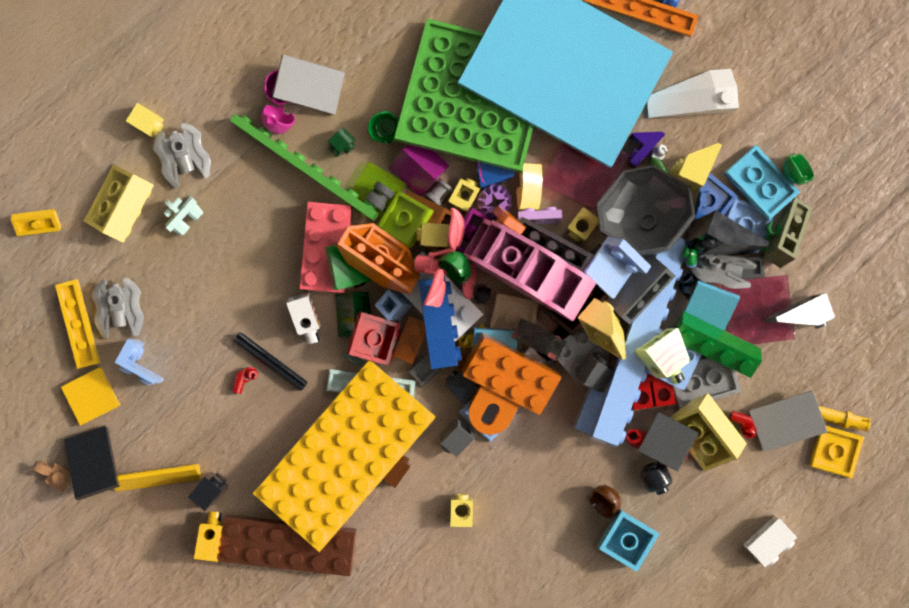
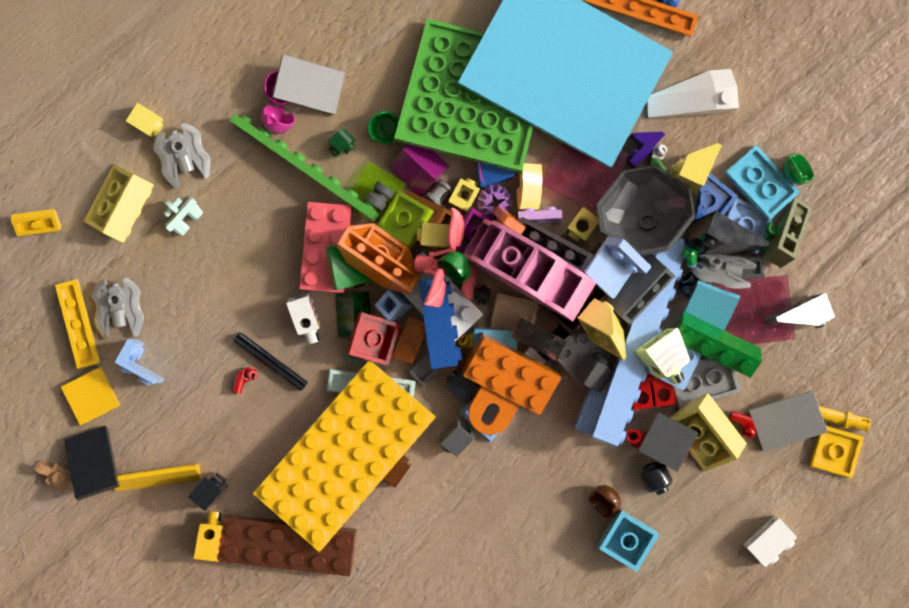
light yellow brick [450,494,473,527] -> none

